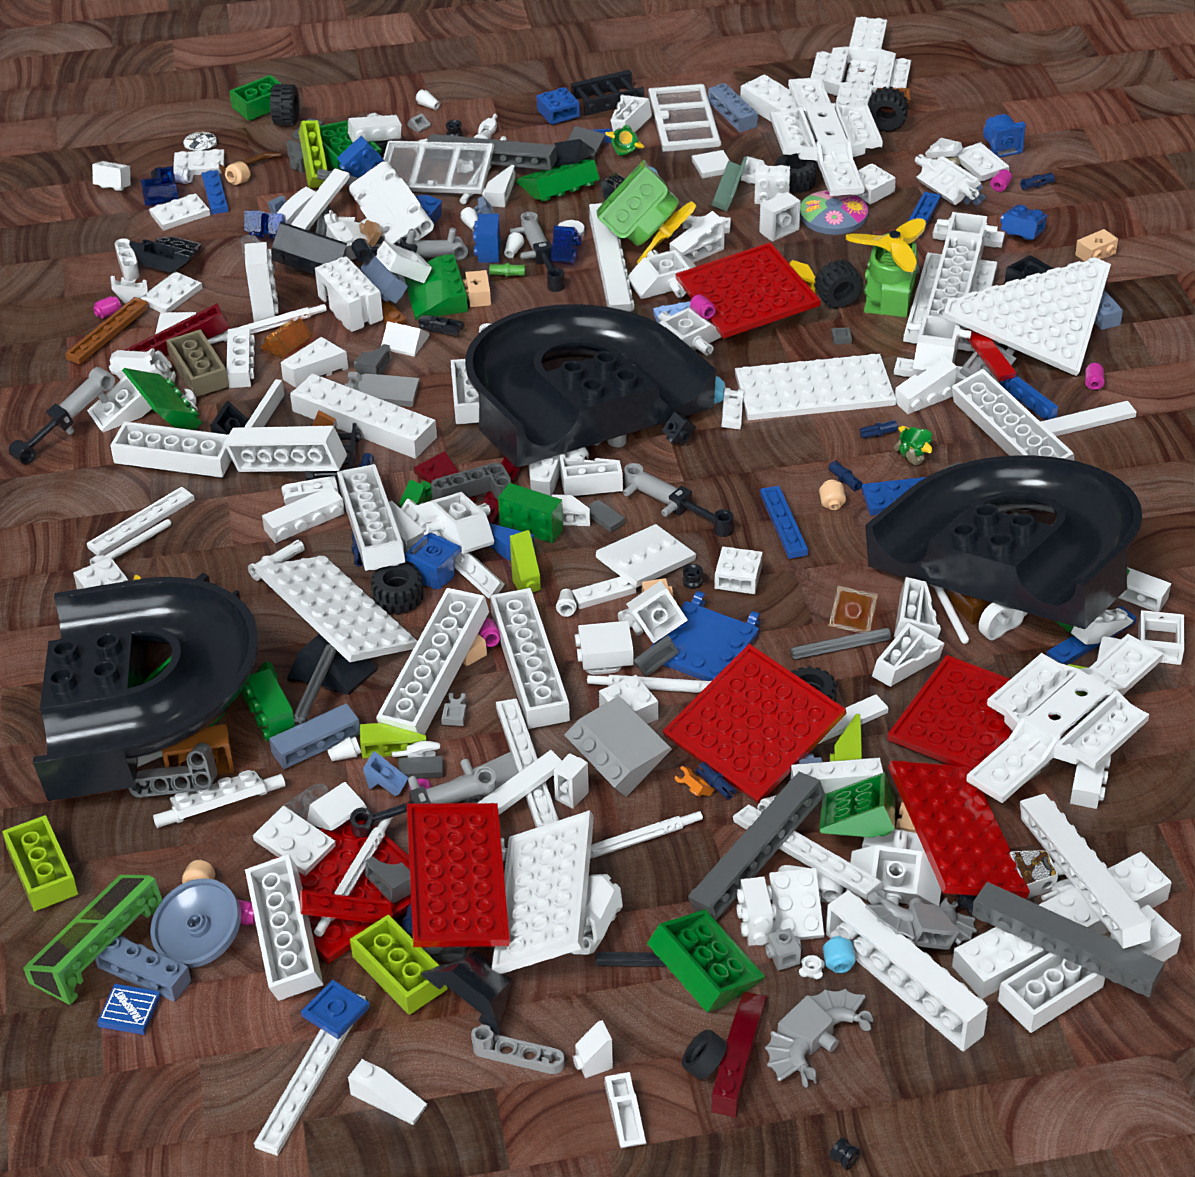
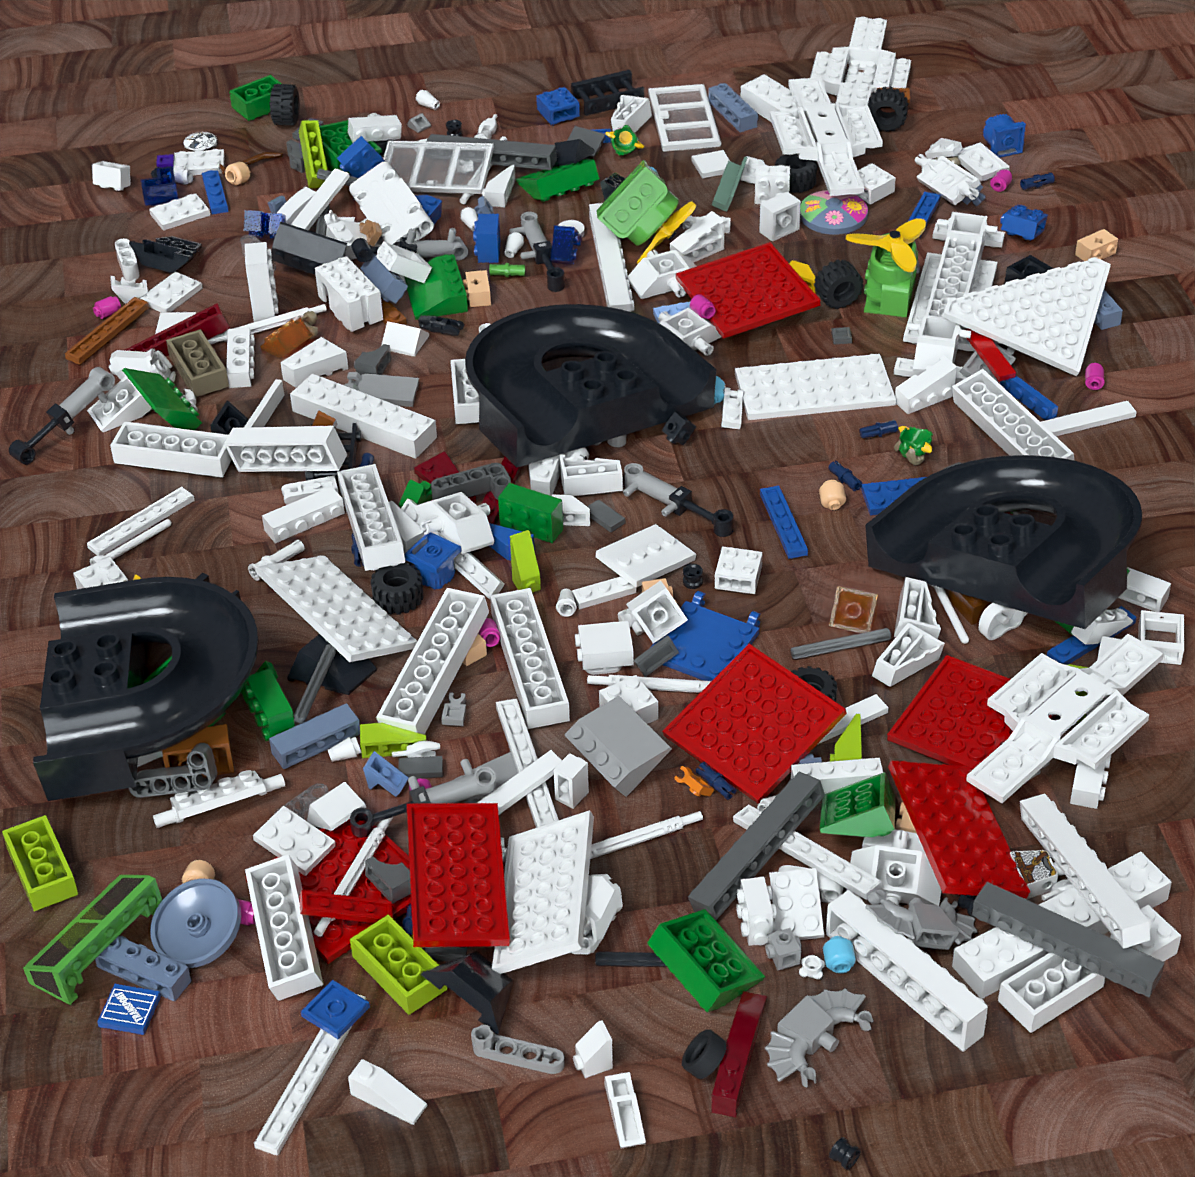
none -> dark purple plate [156,154,174,170]
none -> dark tan piece [295,311,318,339]

